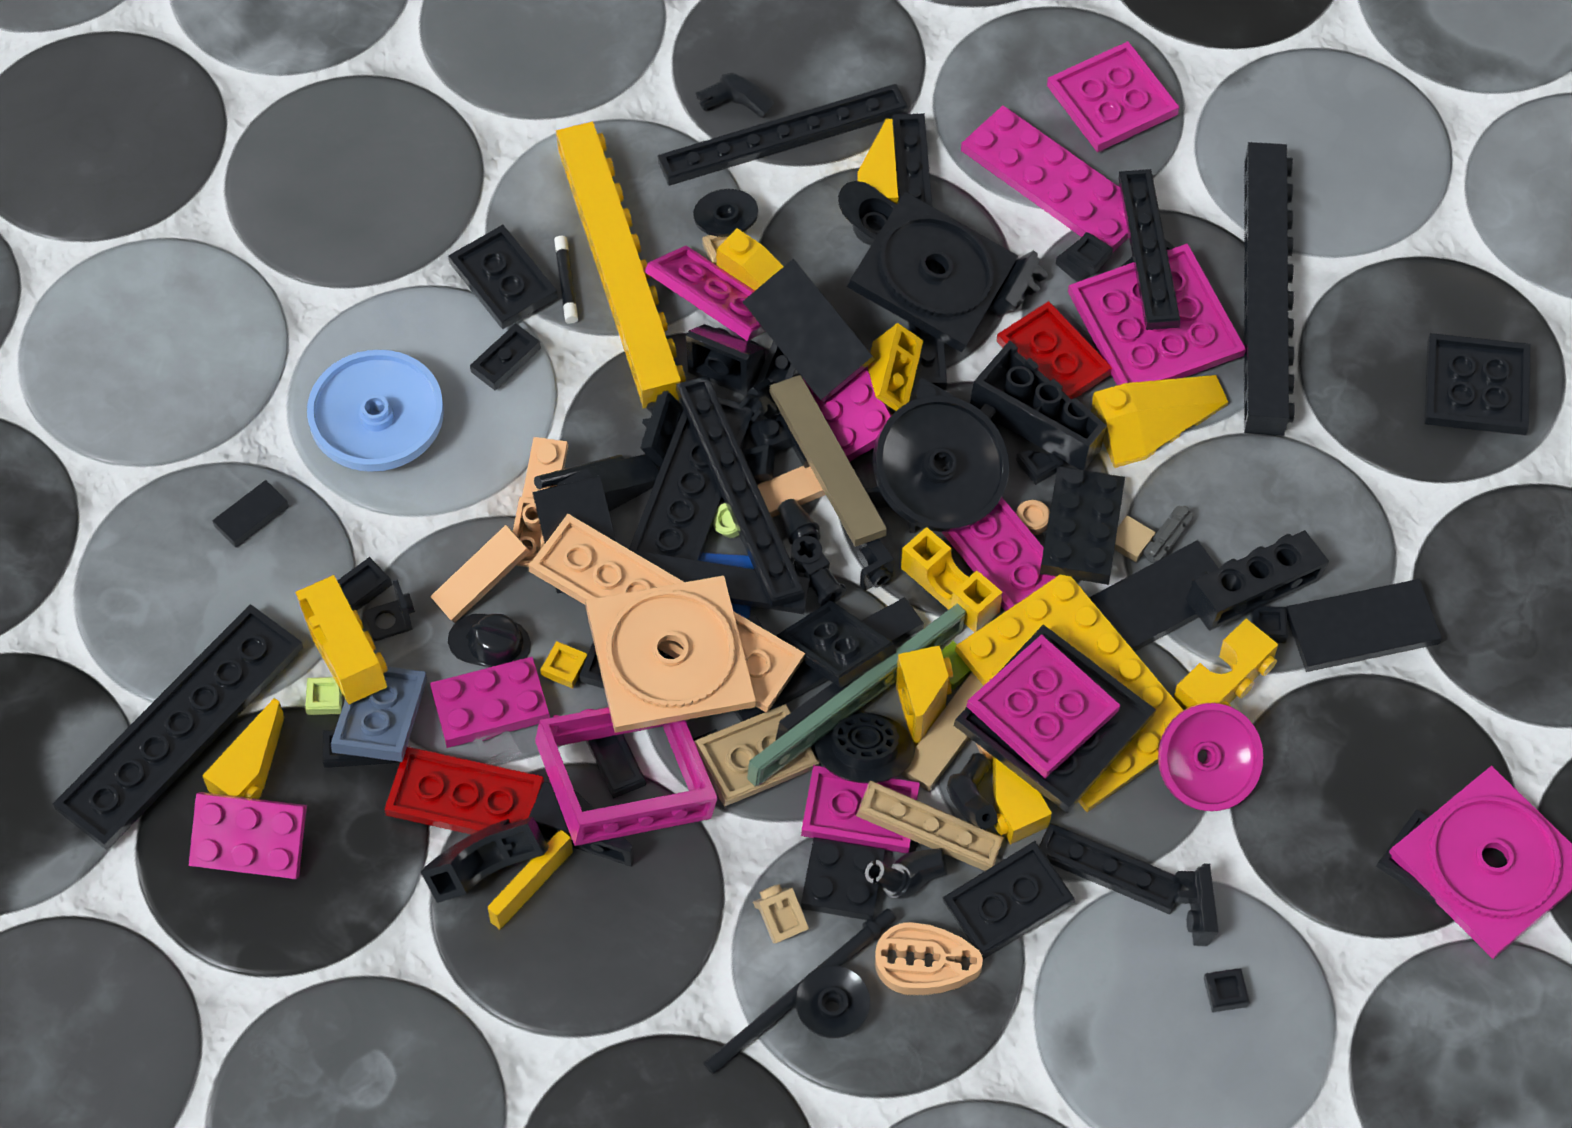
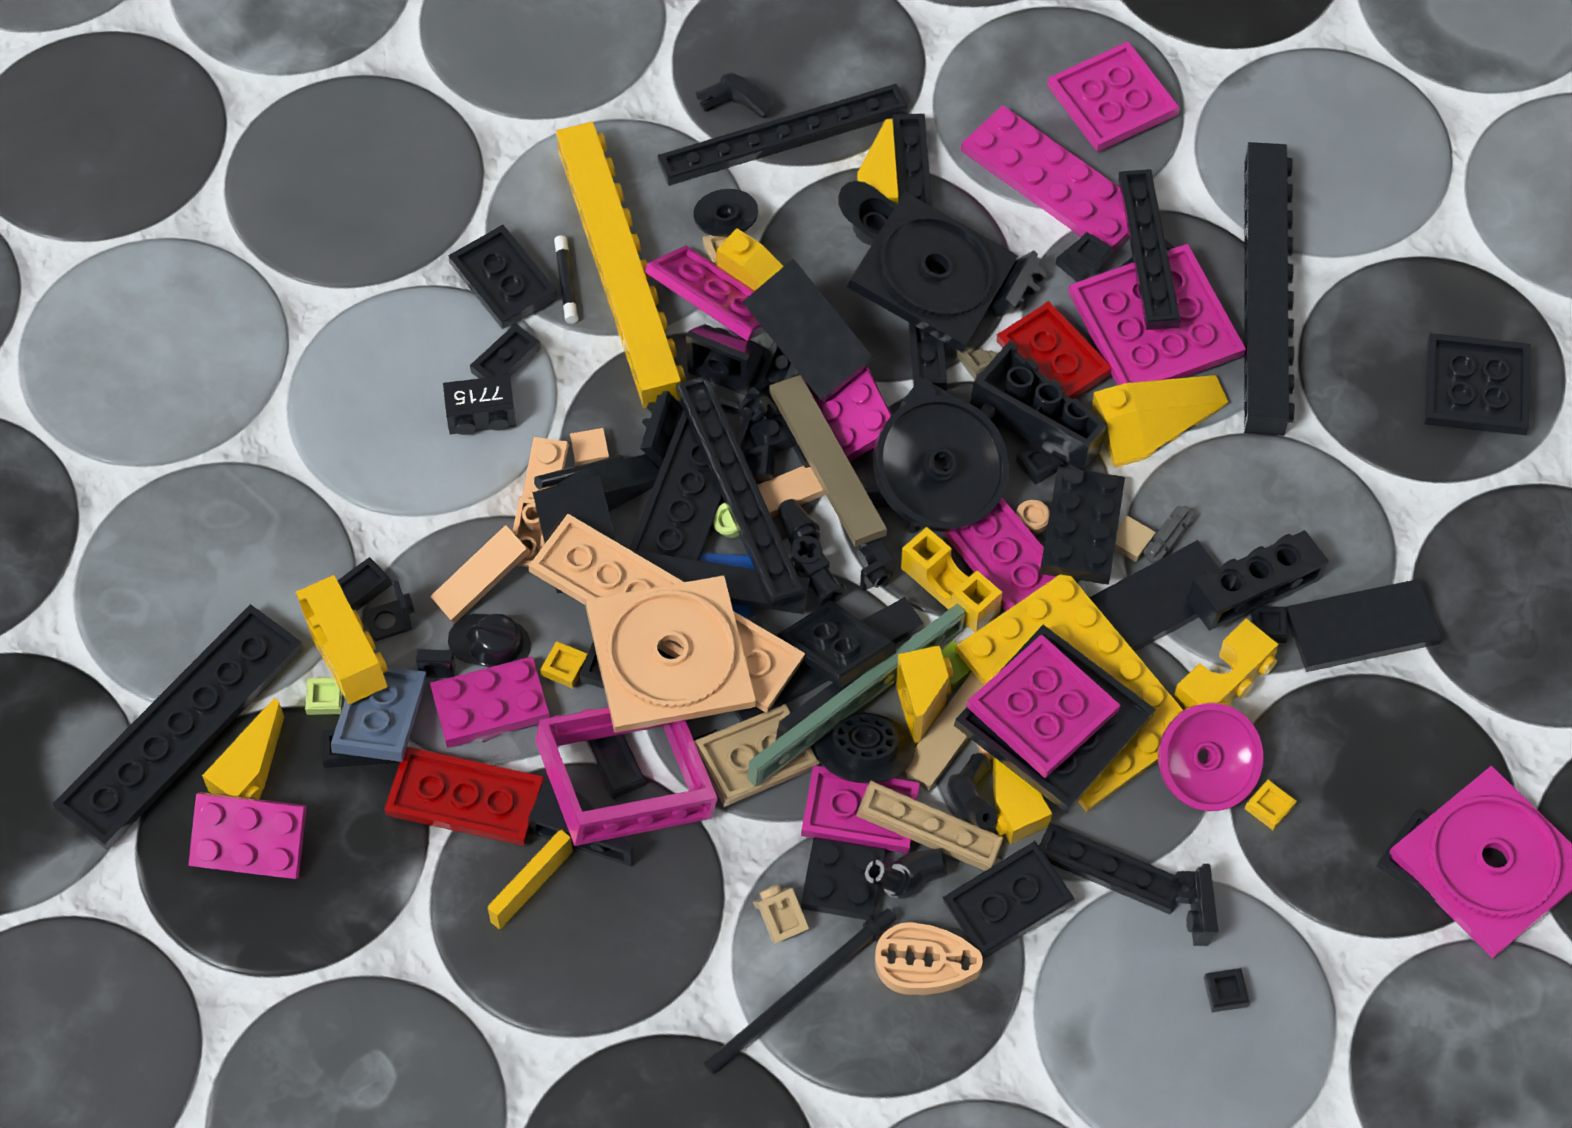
black tile [212,480,289,548] -> none
light blue dish [307,350,444,472] -> none
black arch [421,817,549,903] -> none
black dish [795,966,870,1038] -> none
yellow slope [867,323,923,411] -> none
none -> black tile [416,649,456,678]
none -> black brick [443,375,516,435]
none -> light nougat tile [570,428,609,466]
none -> dark tan tile [957,347,997,380]
none -> yellow tile [1245,780,1297,831]

